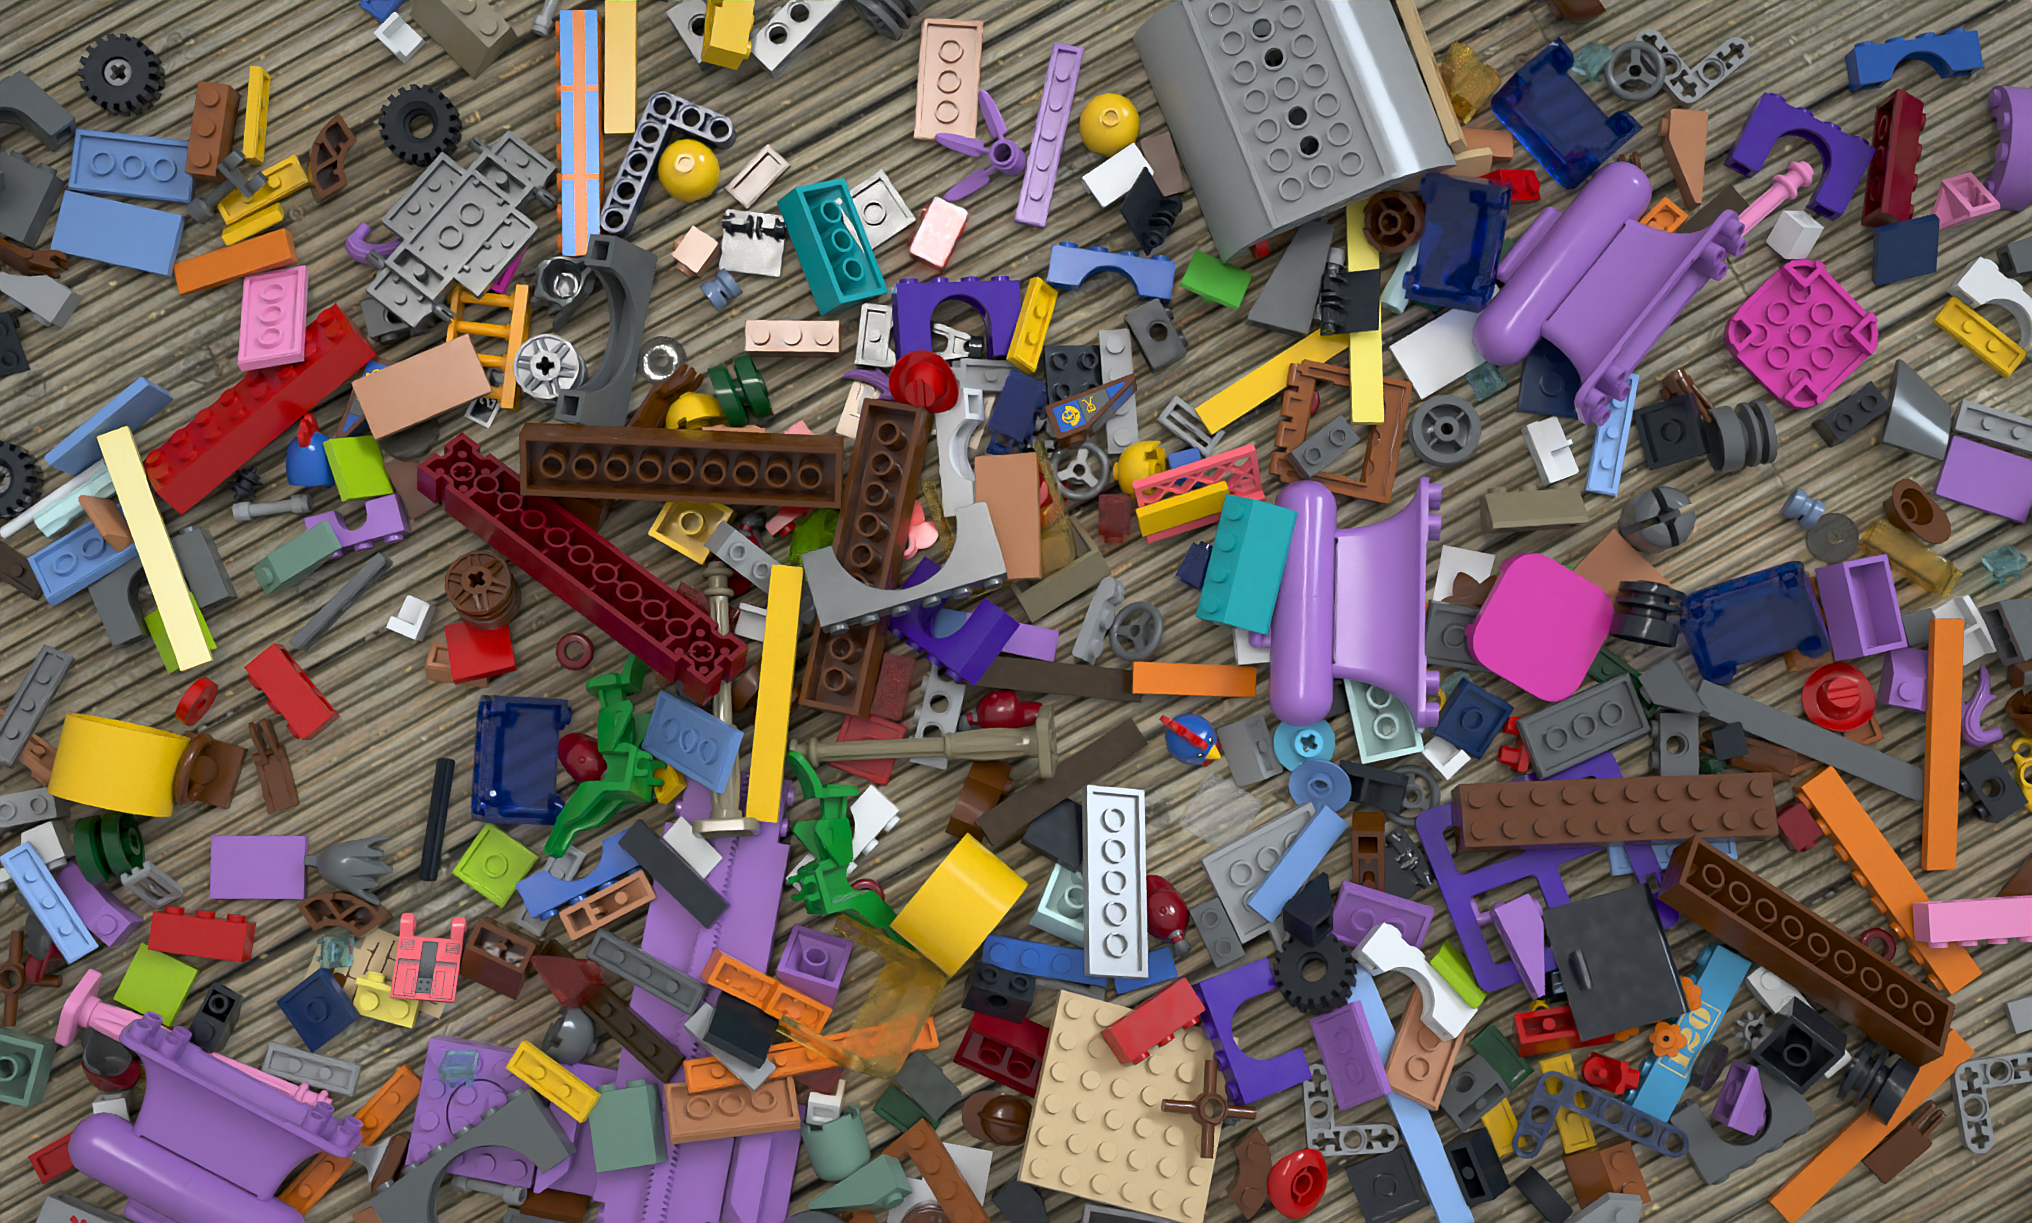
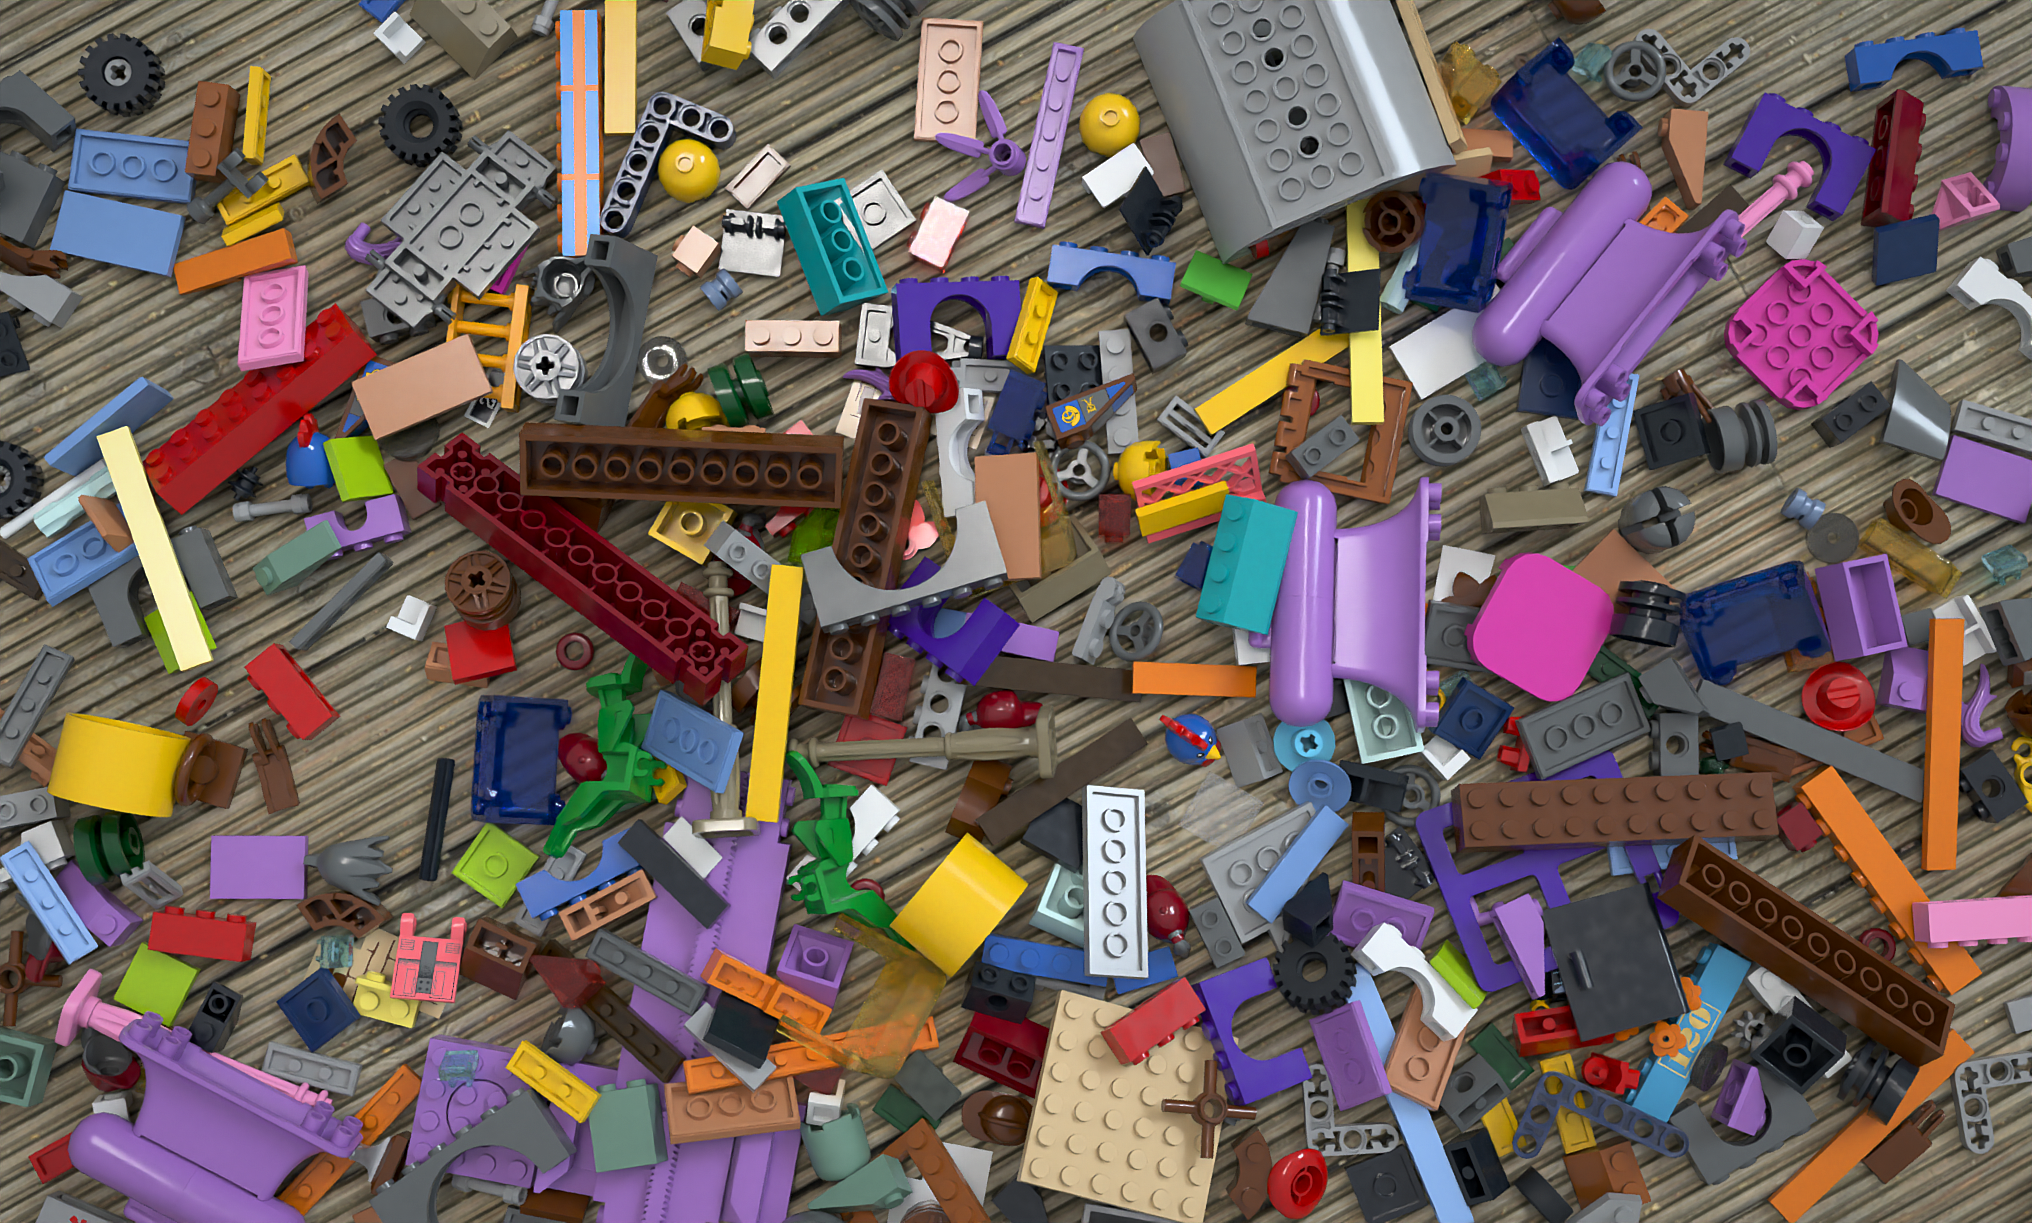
yellow tile [1932,295,2028,378] -> none

